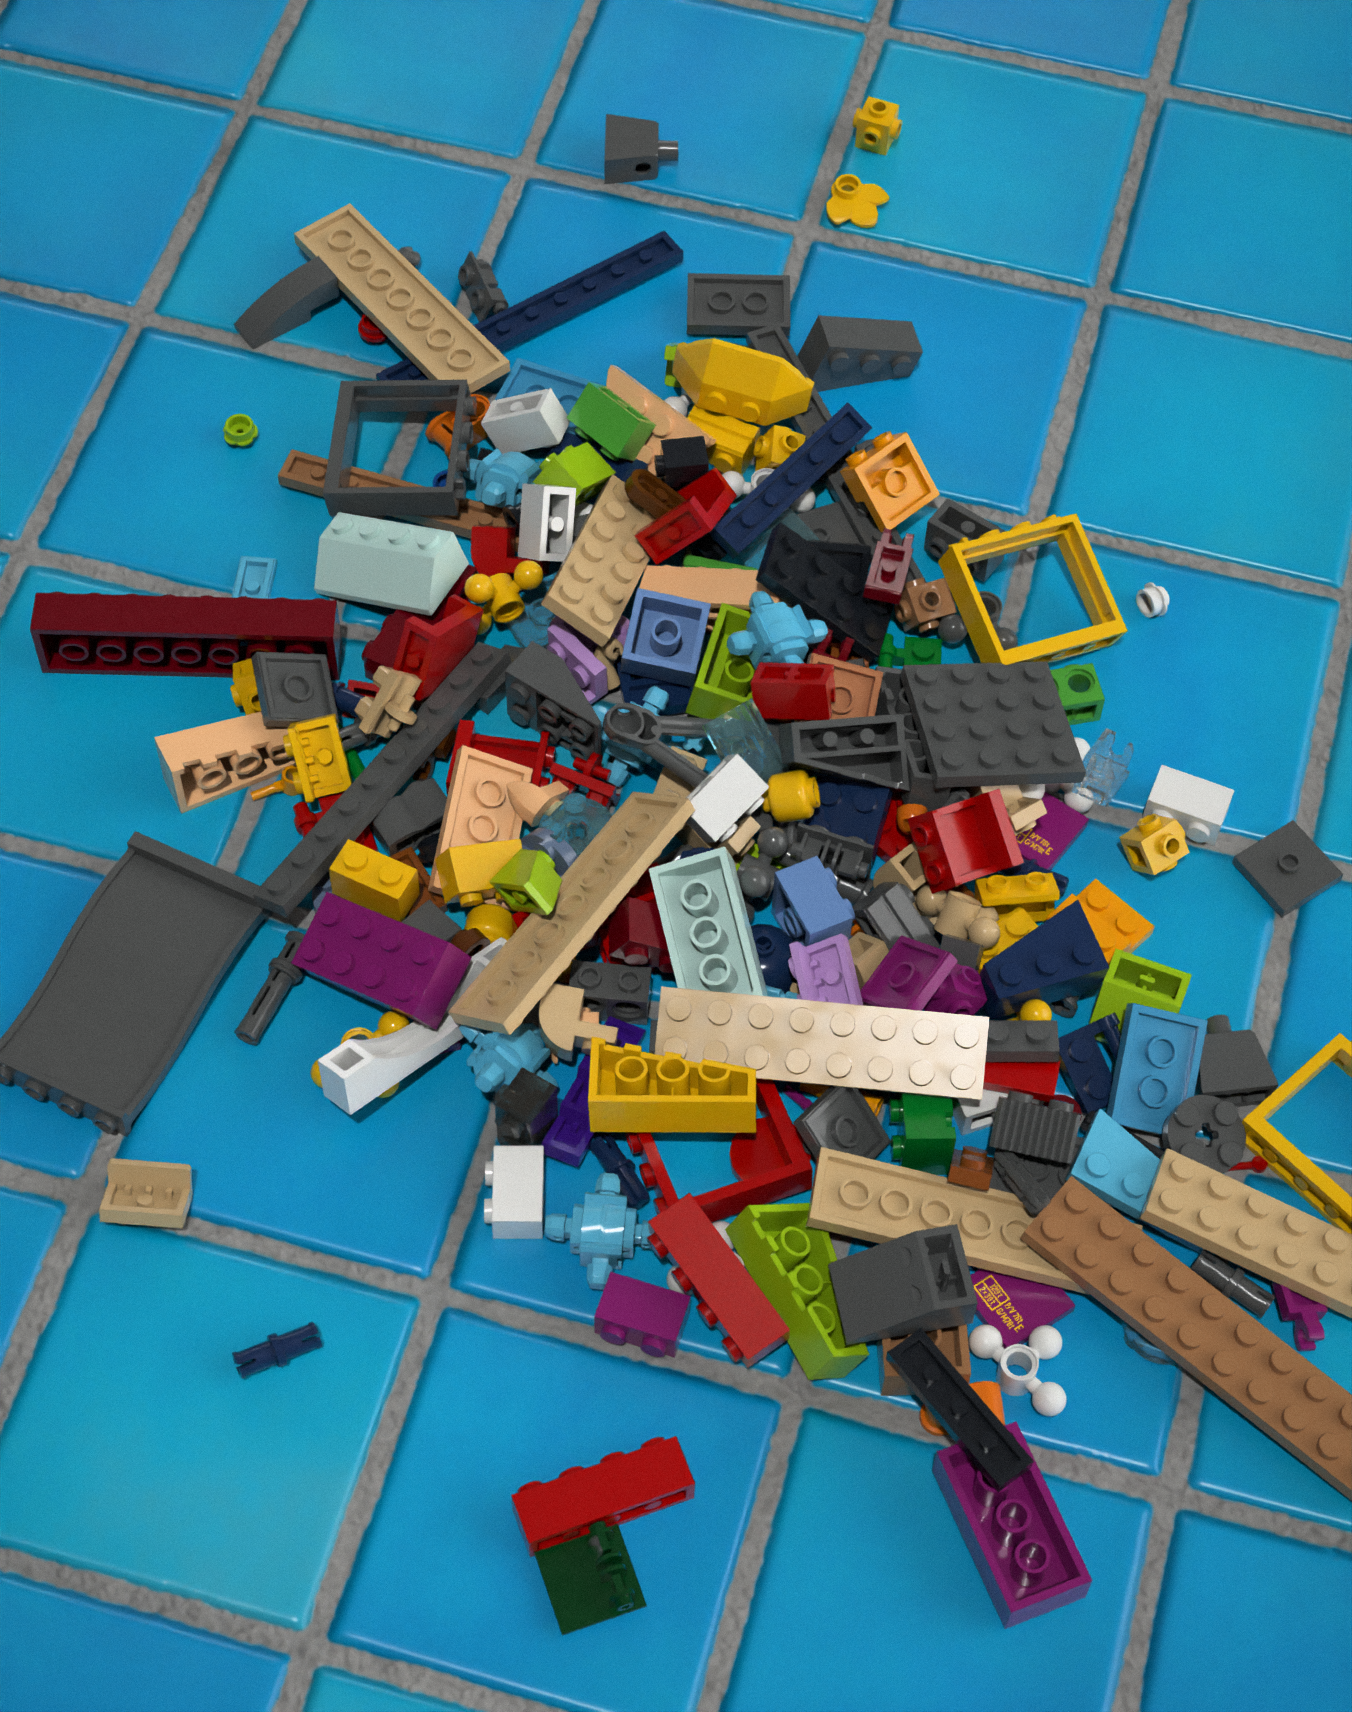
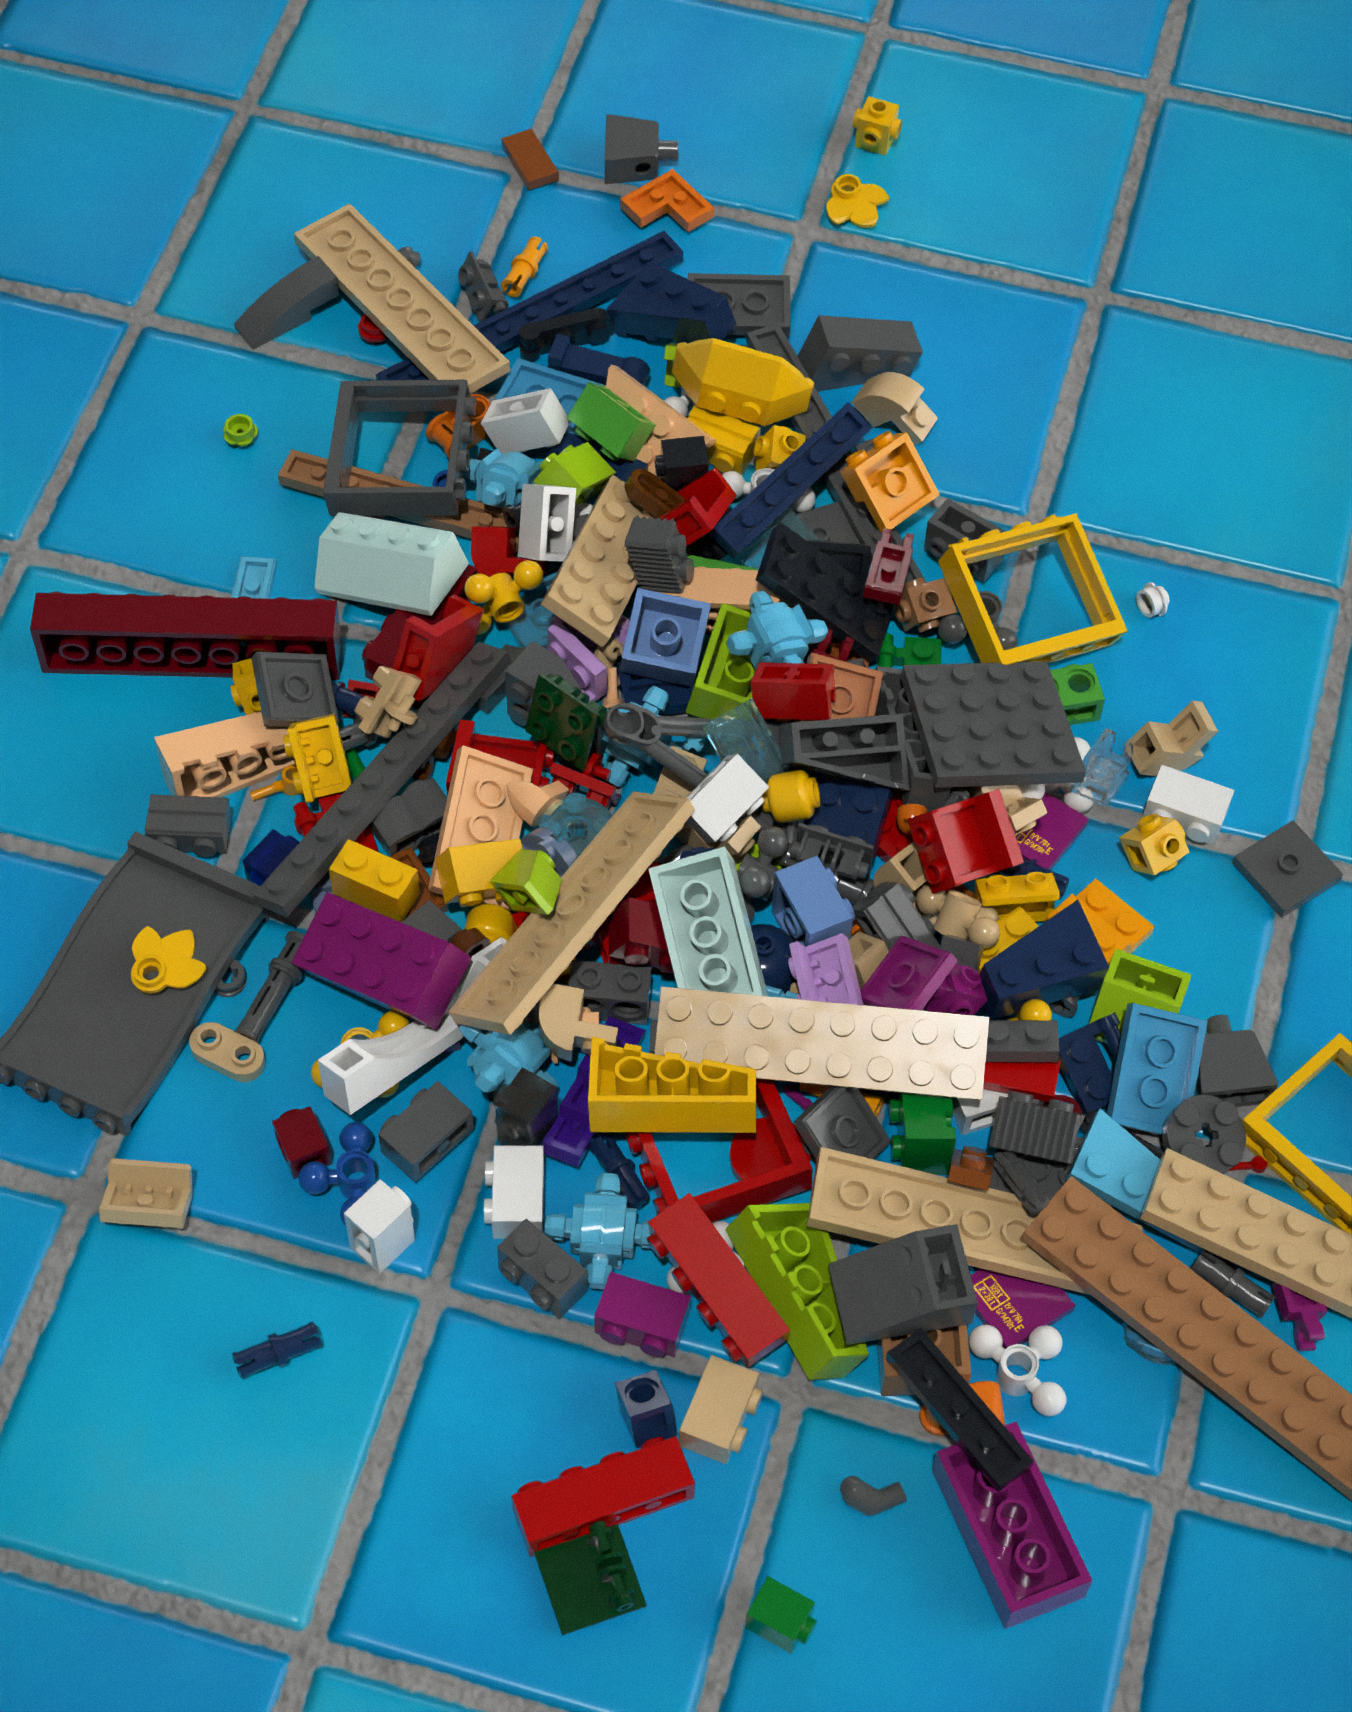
none -> yellow plate [131,926,207,994]
none -> dark grey brick [145,794,232,857]
none -> tan plate [189,1022,266,1082]
none -> dark grey bush [214,959,246,998]
none -> clear blue brick [243,829,299,886]
none -> dark red brick [272,1106,332,1180]
none -> blue piece [298,1122,376,1226]
none -> white brick [344,1179,415,1274]
none -> dark grey brick [378,1081,474,1183]
none -> dark grey brick [497,1219,588,1320]
none -> dark orange tile [501,129,559,190]
none -> light orange pin [501,237,548,297]
none -> black plate [519,308,613,362]
none -> dark green hinge [525,673,607,771]
none -> dark blue leg [548,334,651,386]
none -> light nougat hand [602,667,623,709]
none -> dark blue wedge [606,262,737,344]
none -> dark blue brick [615,1370,677,1448]
none -> orange plate [620,169,714,232]
none -> dark grey brick [624,516,694,593]
none -> tan brick [679,1355,763,1465]
none -> green brick [745,1576,818,1654]
none -> dark grey arm [840,1476,907,1516]
none -> tan brick [851,372,938,445]
none -> tan brick [1124,700,1219,776]

